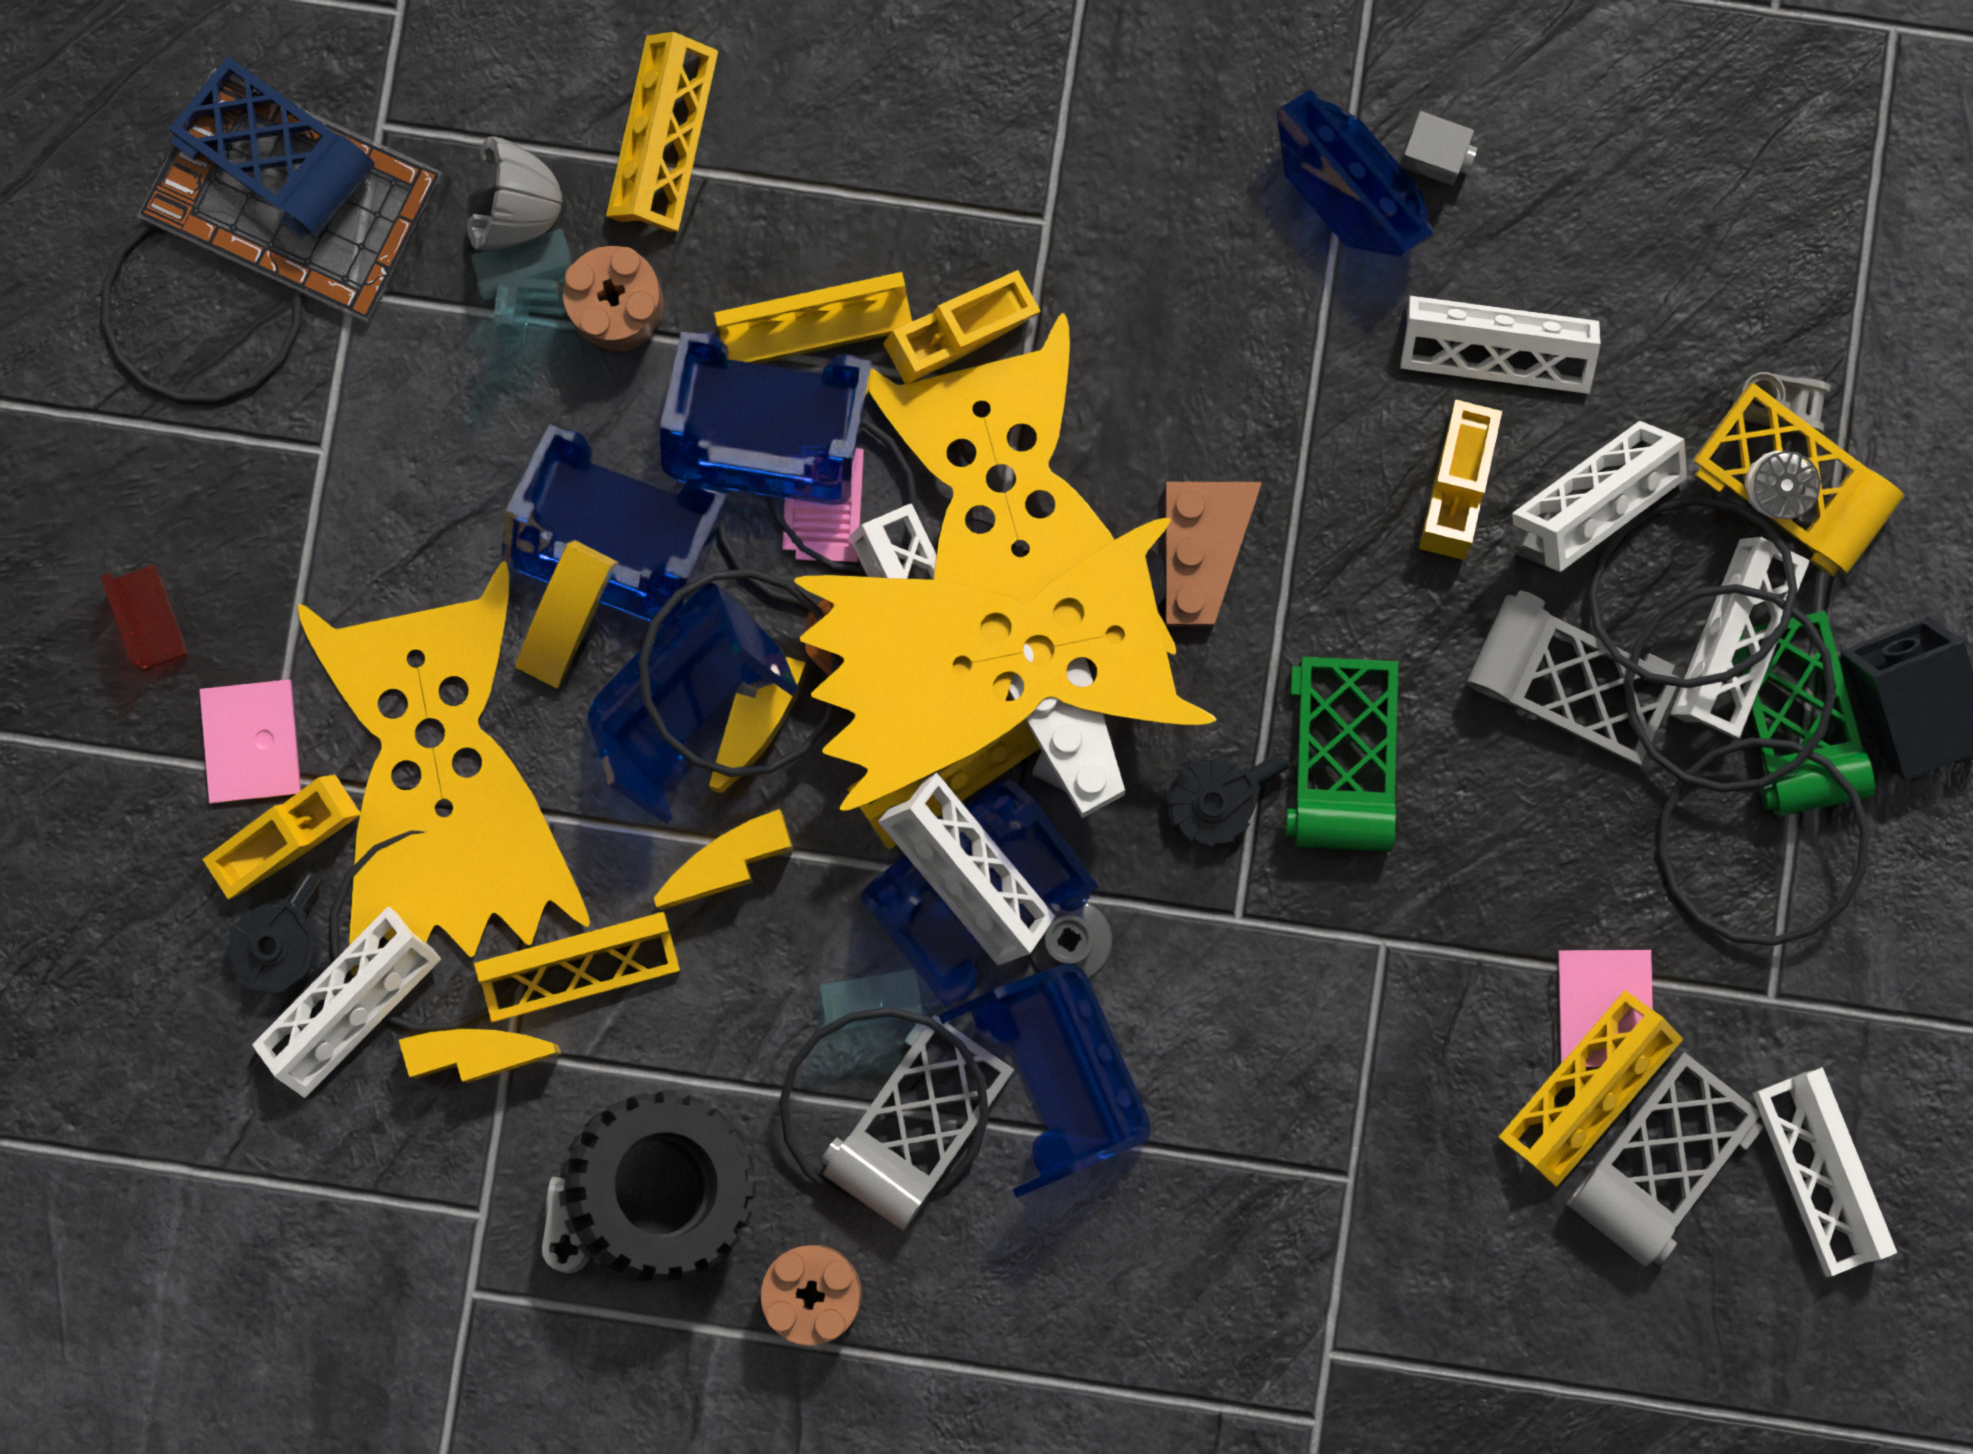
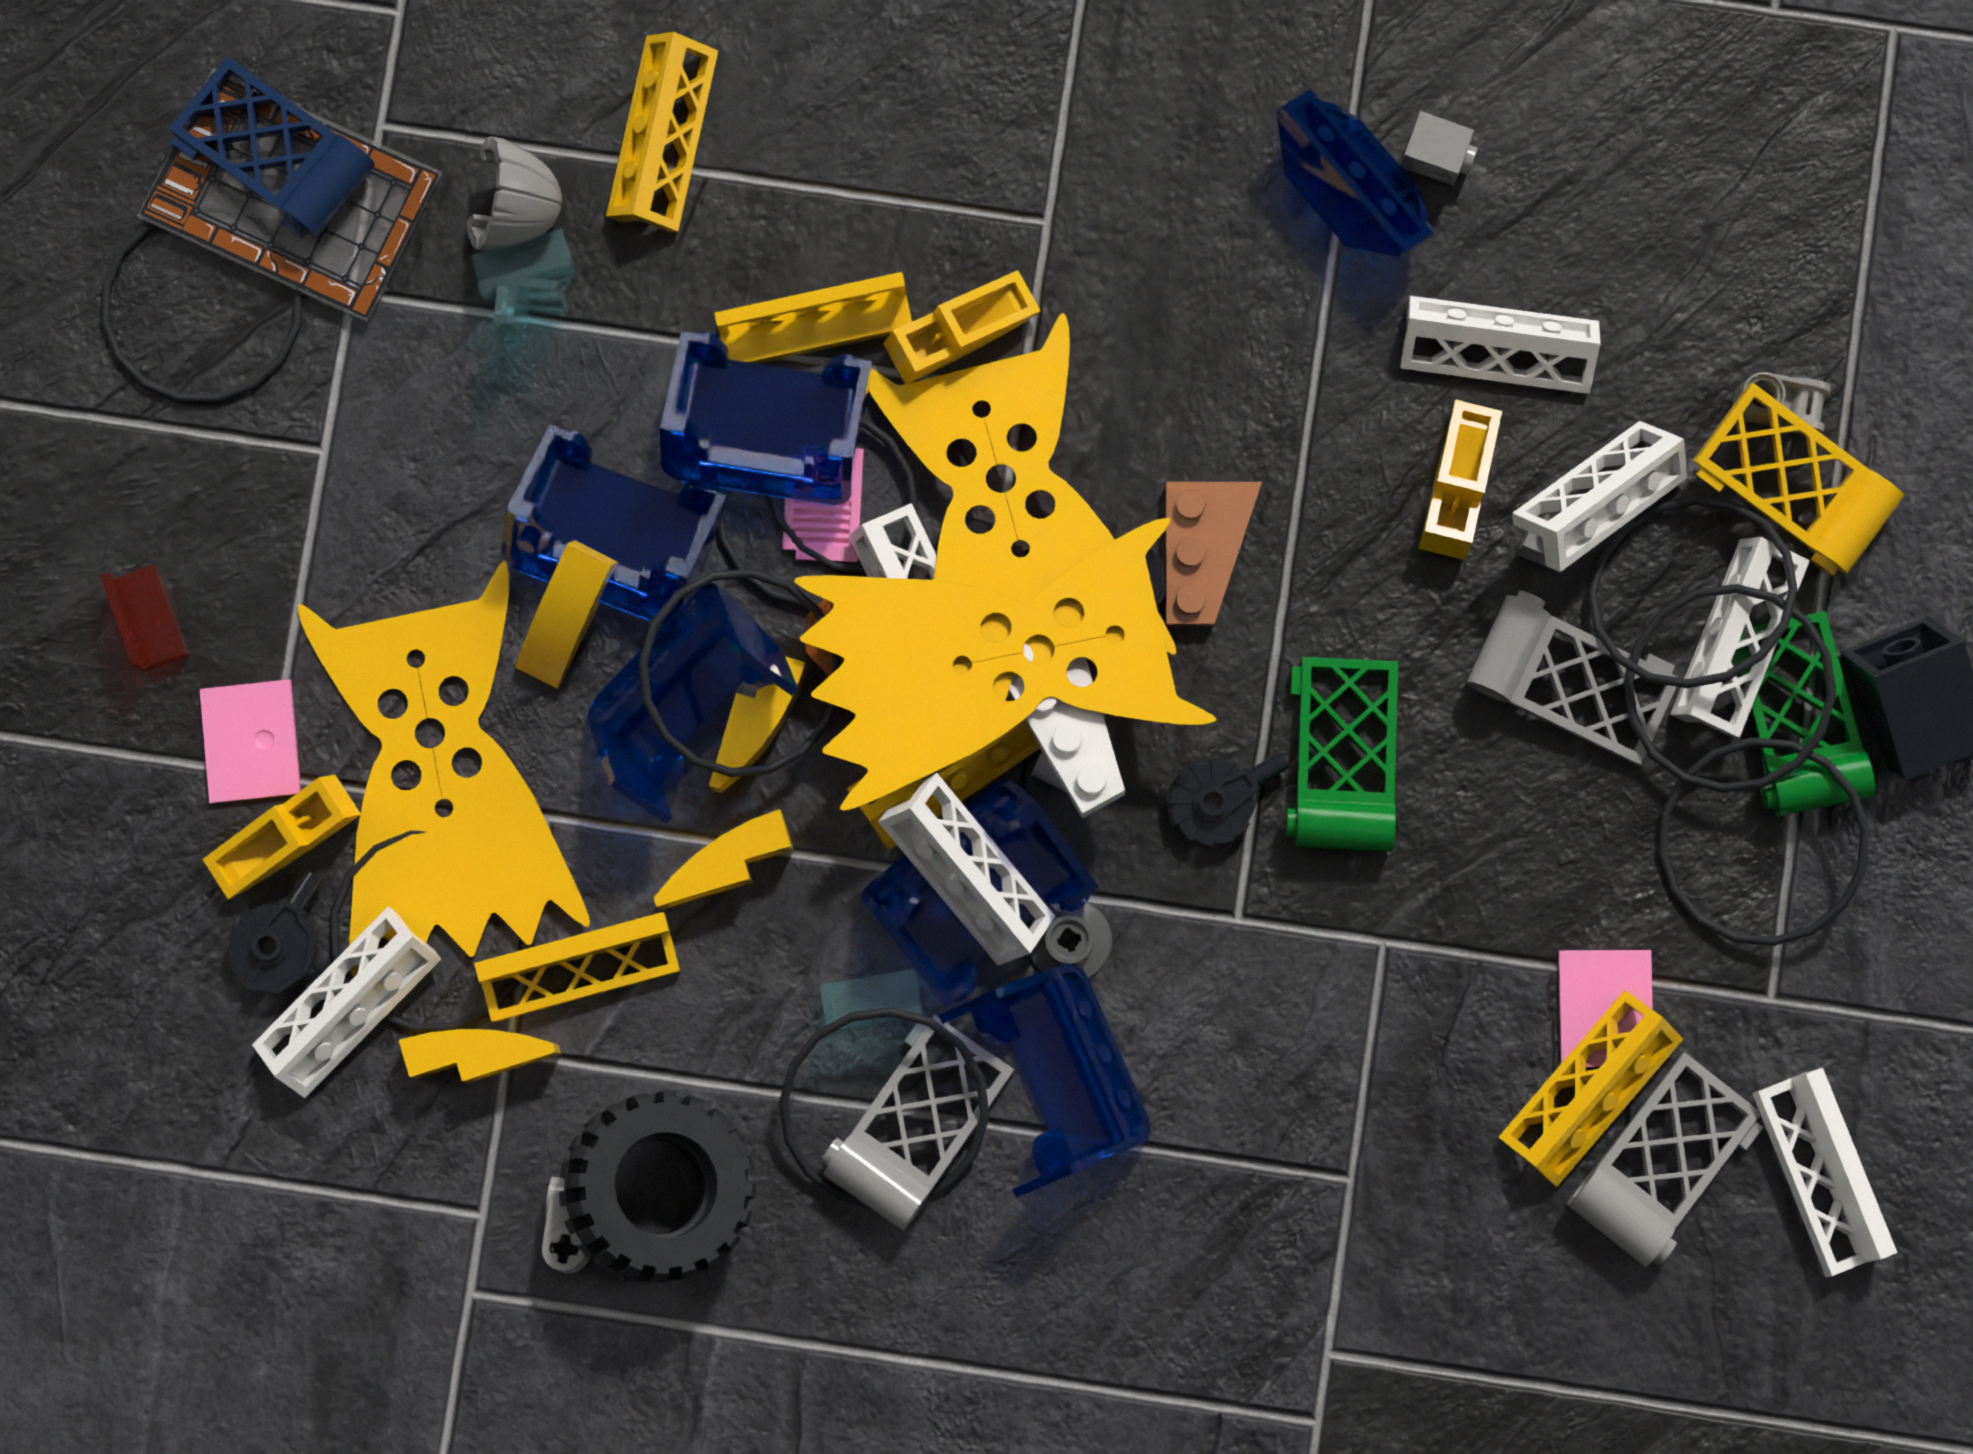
nougat brick [563,246,664,352] -> none
nougat brick [761,1245,862,1345] -> none
wheel [1744,451,1821,519] -> none

